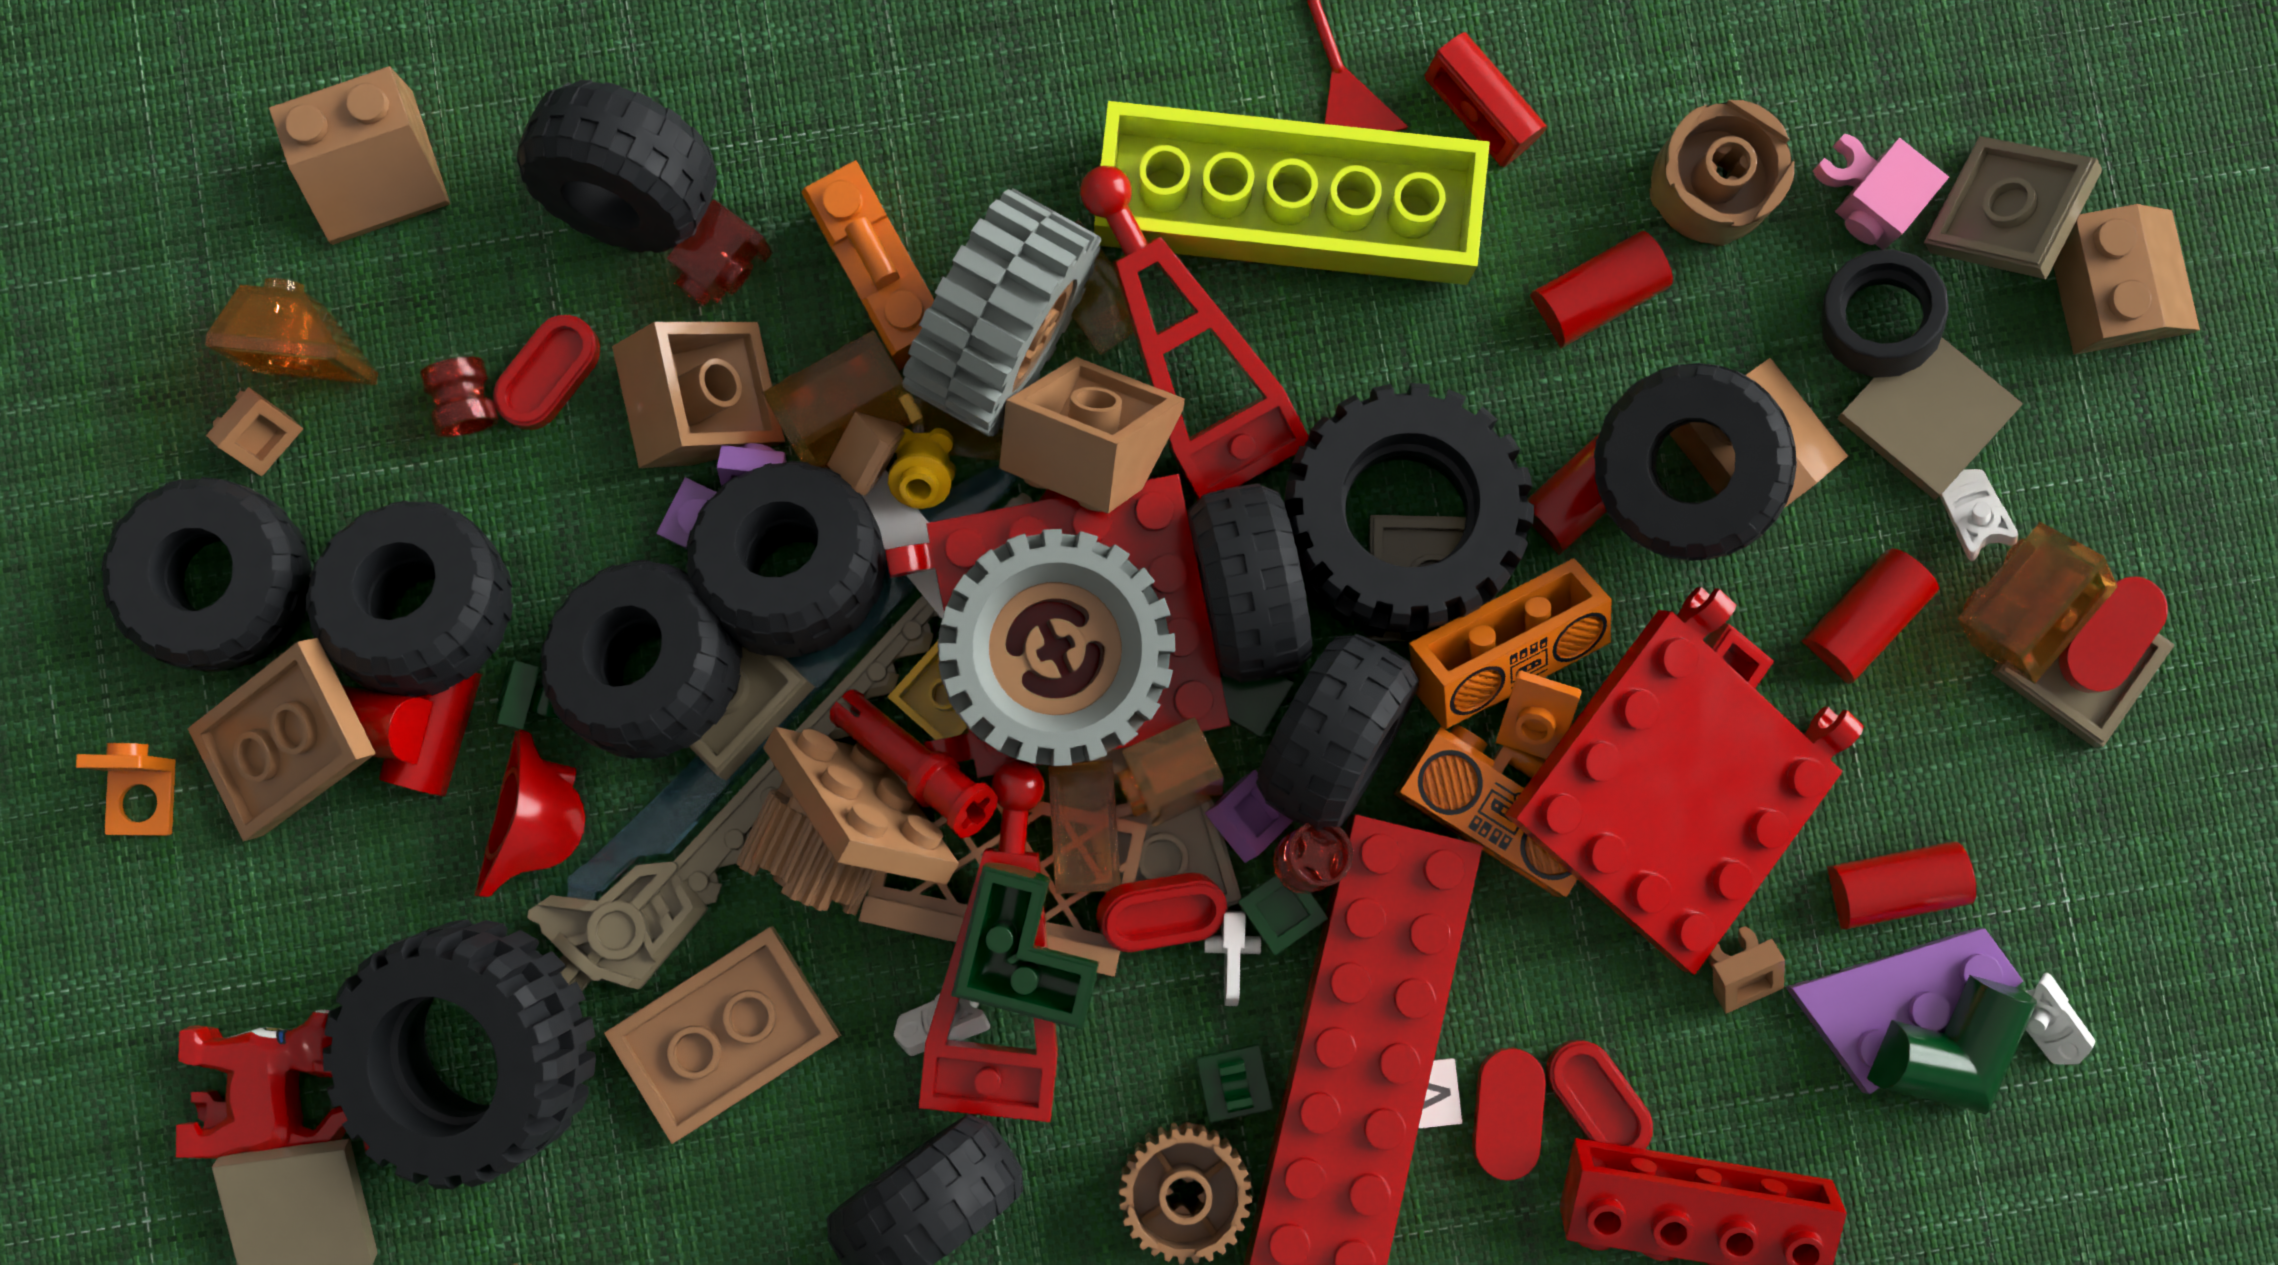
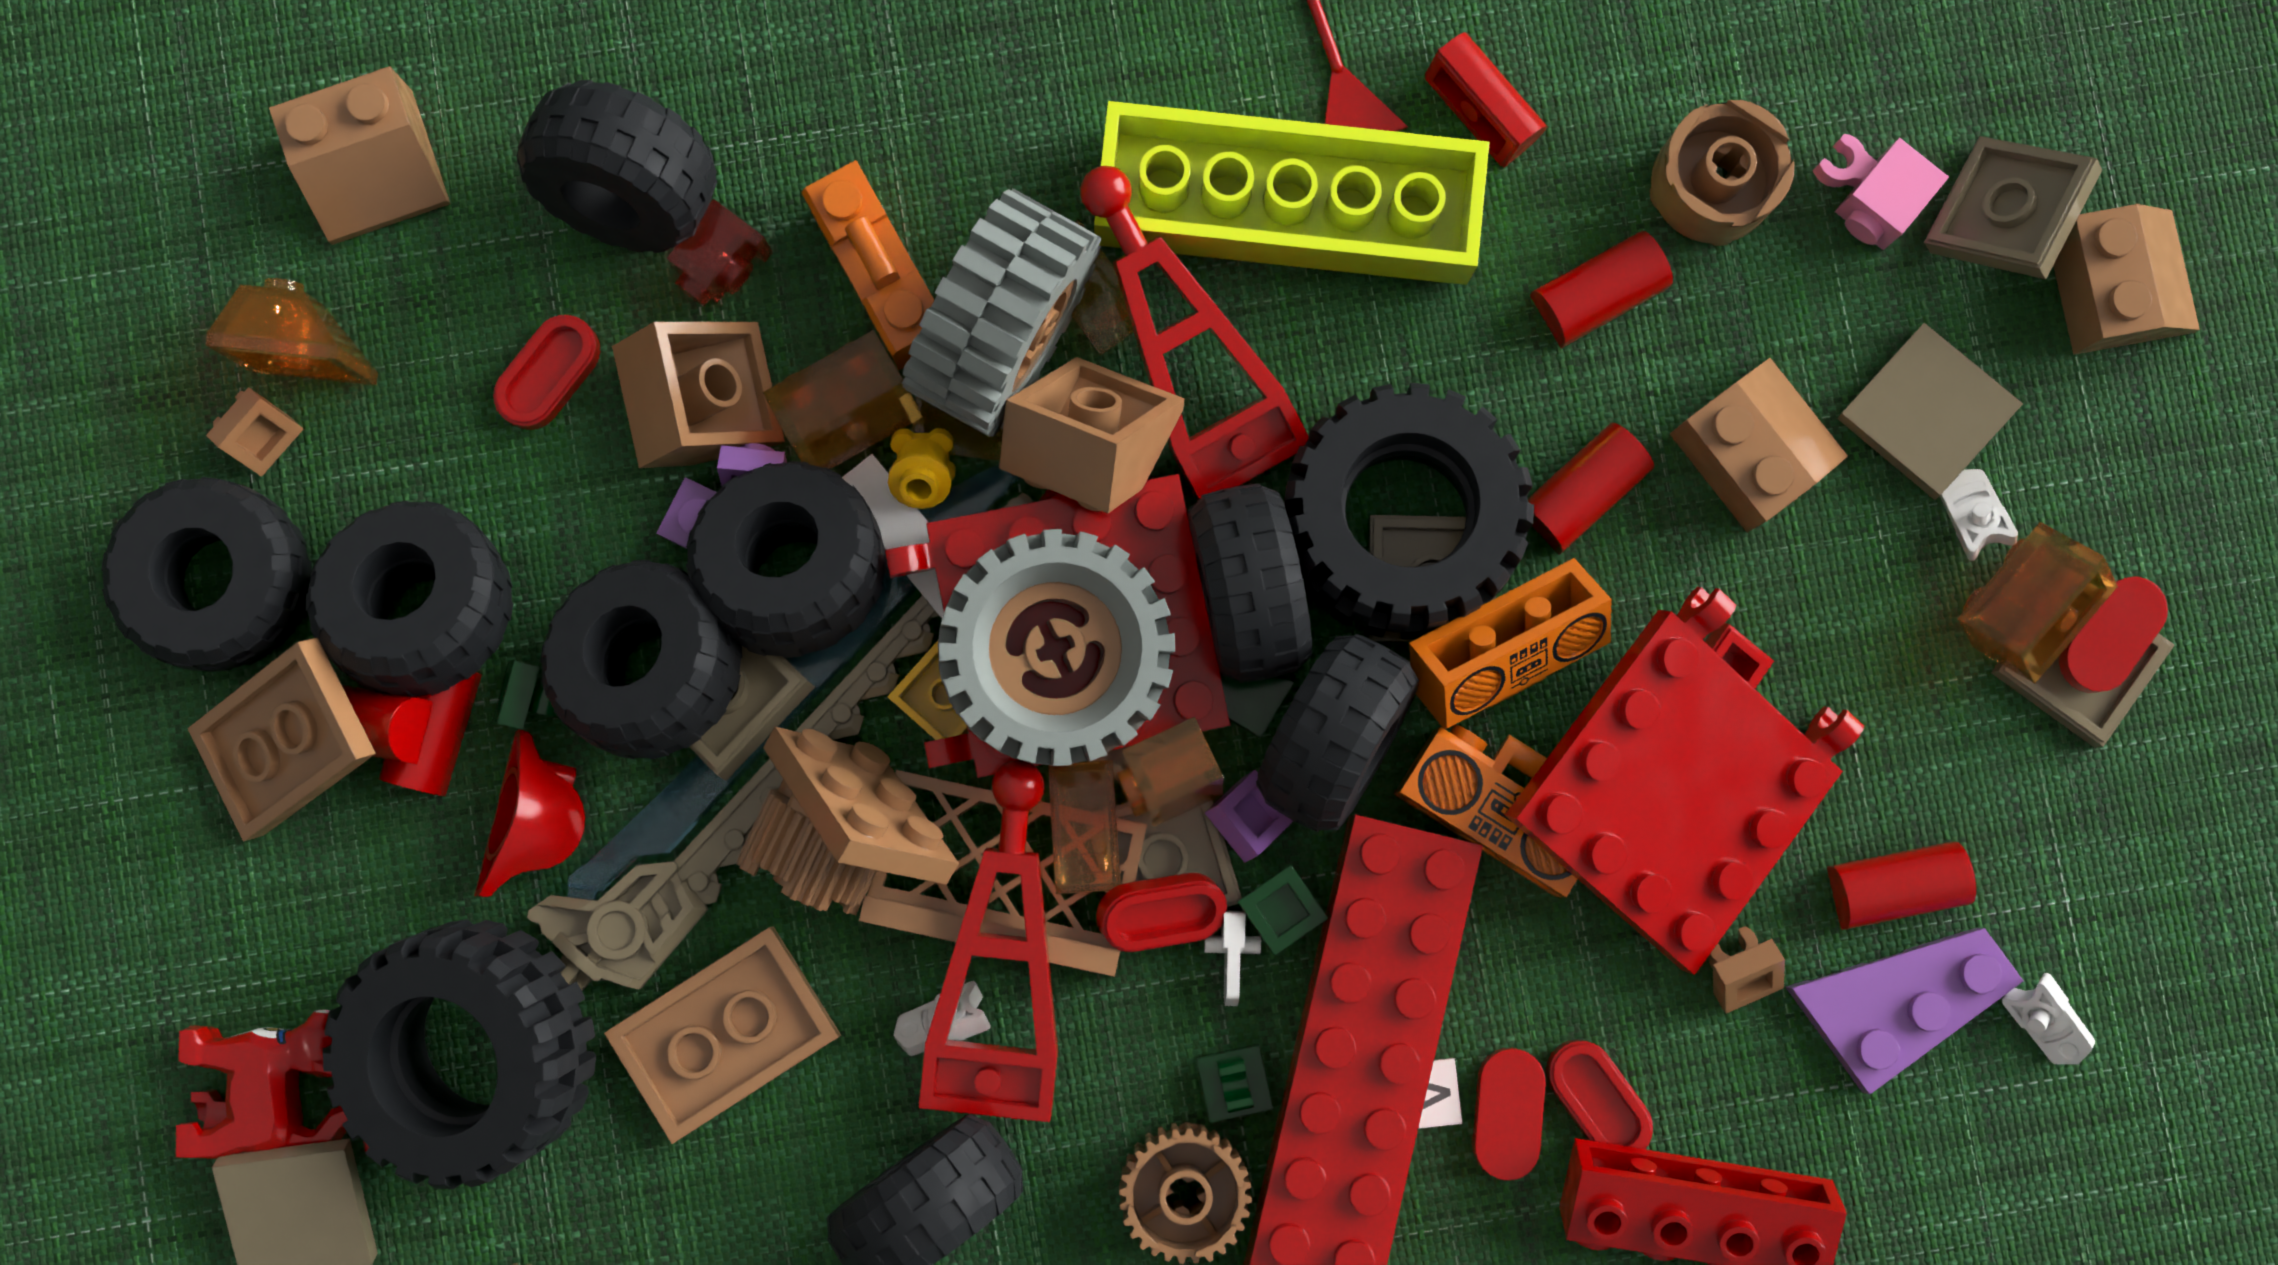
orange bracket [76,743,176,836] -> none
clear red wheel [420,356,499,437] -> none
medium nougat slope [827,412,905,496] -> none
red pin [829,689,998,838] -> none
dark green brick [951,862,1099,1030] -> none
clear red wheel [1273,822,1354,894] -> none
orange bracket [1495,671,1582,759] -> none
black tyre [1594,363,1797,561] -> none
red brick [1801,548,1939,684] -> none
black tyre [1821,249,1949,378] -> none
dark green brick [1867,975,2037,1115] -> none

